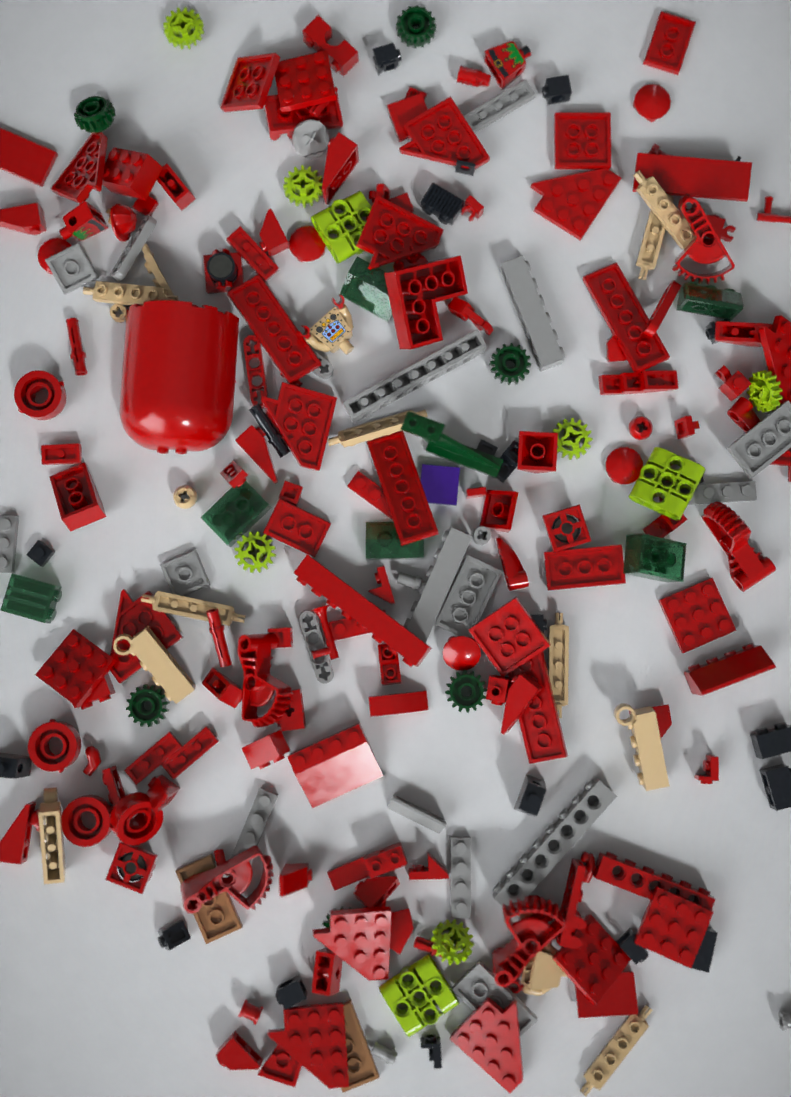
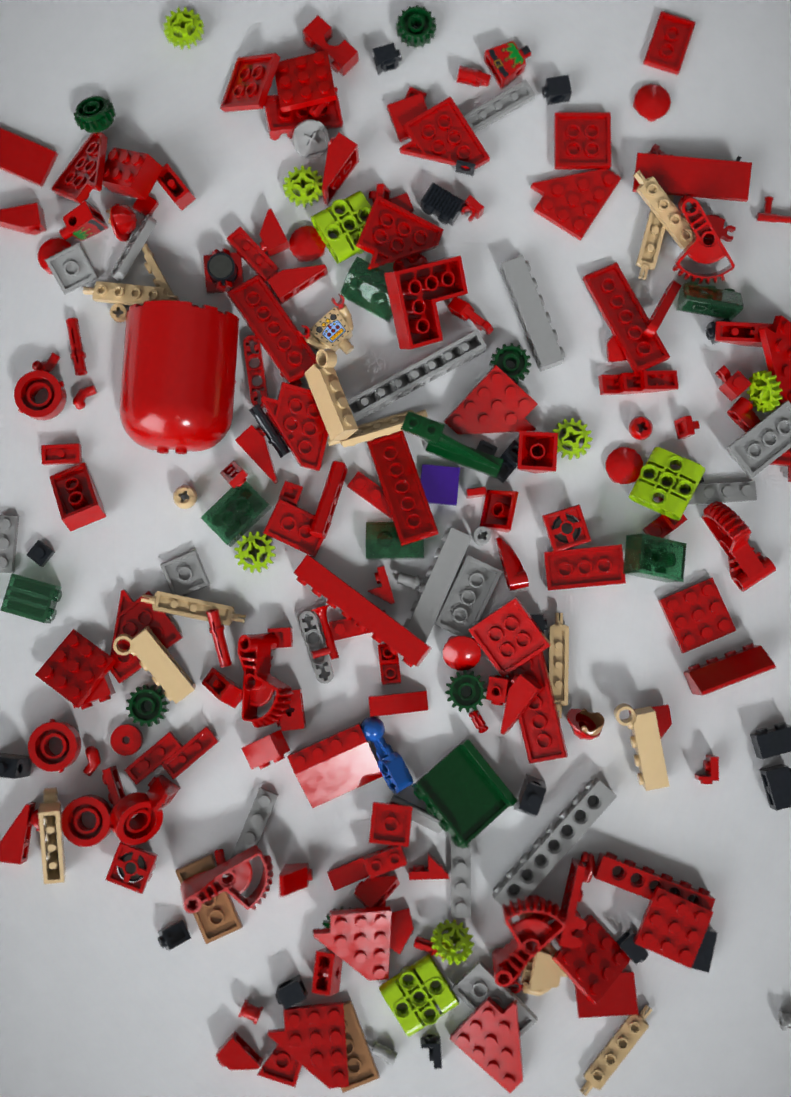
none -> red arm [32,352,61,372]
none -> red arm [73,385,97,410]
none -> red piece [110,724,143,756]
none -> red slope [267,264,328,304]
none -> tan hinge [304,349,358,441]
none -> red brick [309,461,348,539]
none -> blue beam [360,716,413,794]
none -> red bracket [369,802,413,847]
none -> dark green panel [412,739,518,848]
none -> red wing [444,365,537,435]
none -> red piece [469,710,488,734]
none -> red piece [567,709,605,740]

